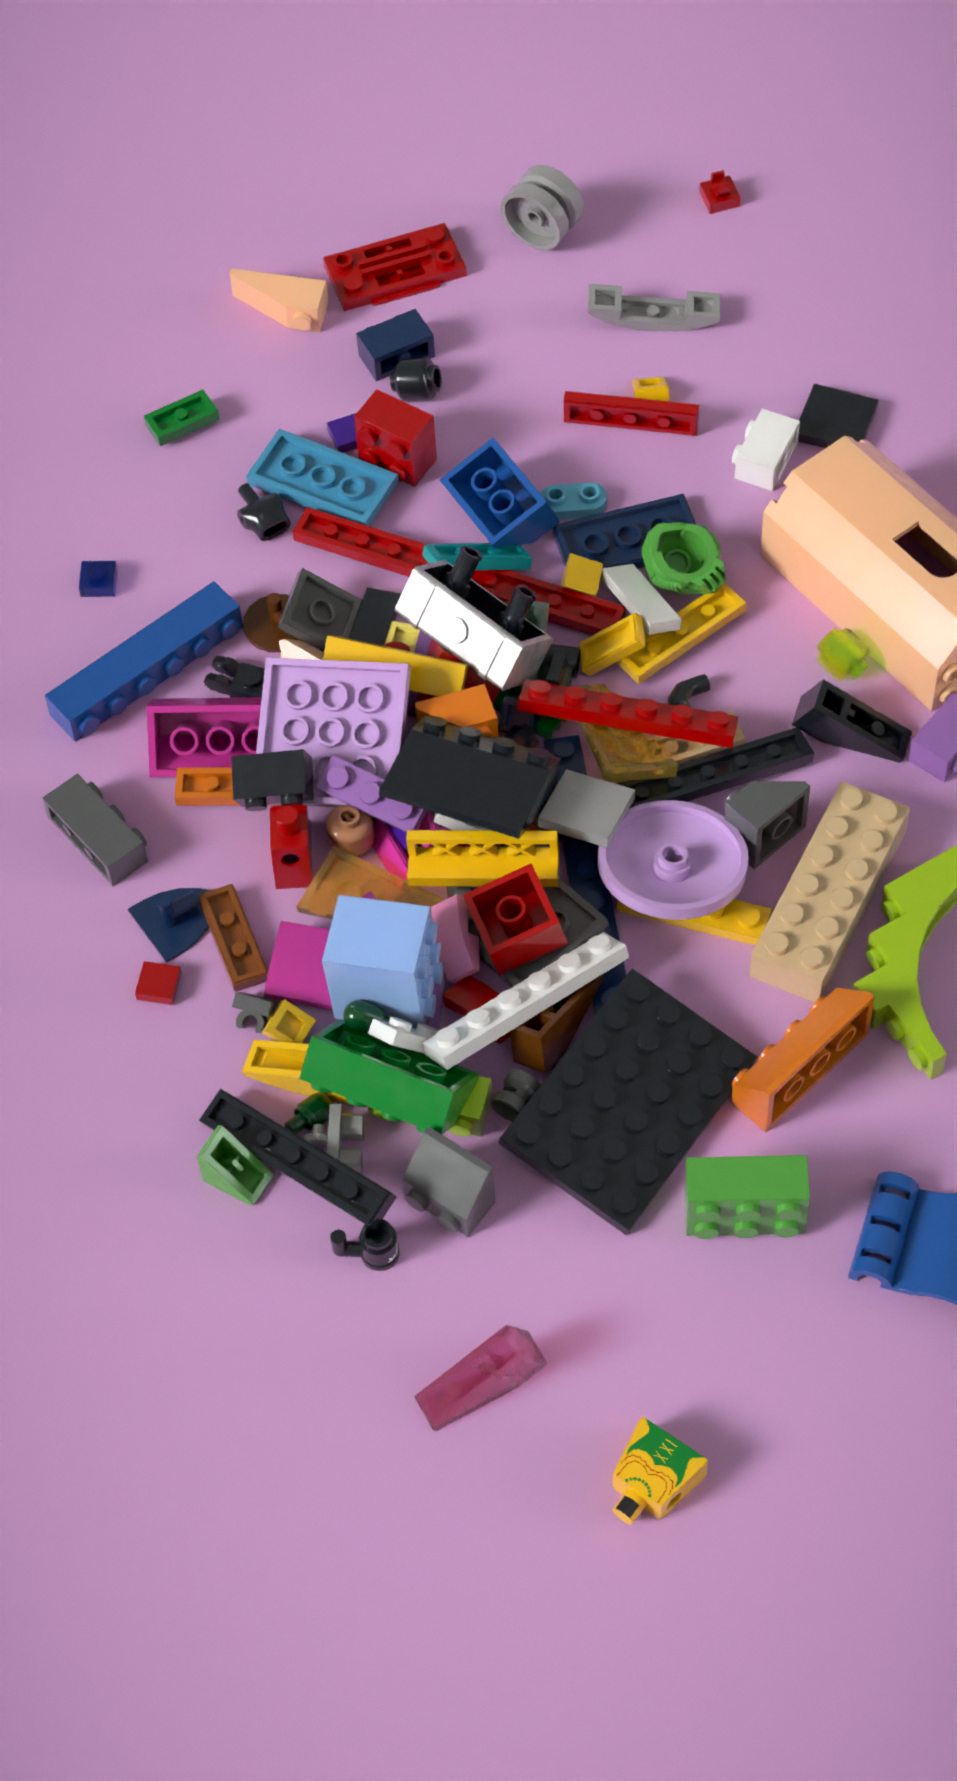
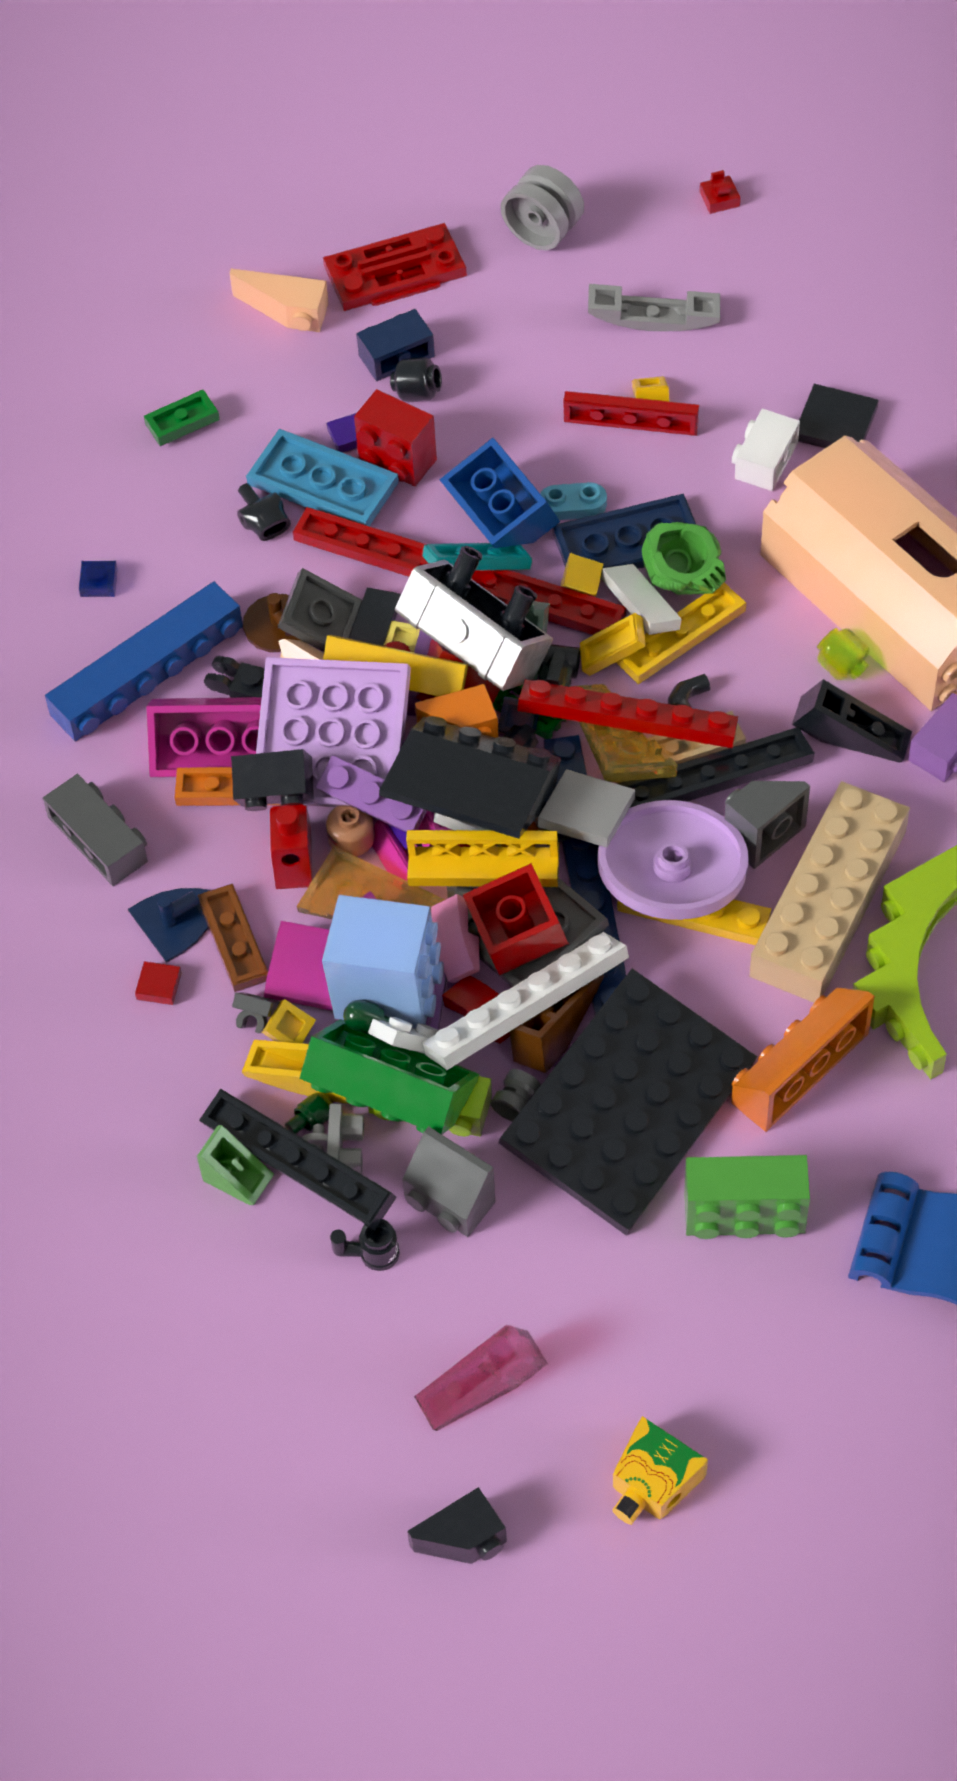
none -> black slope [407,1487,507,1564]

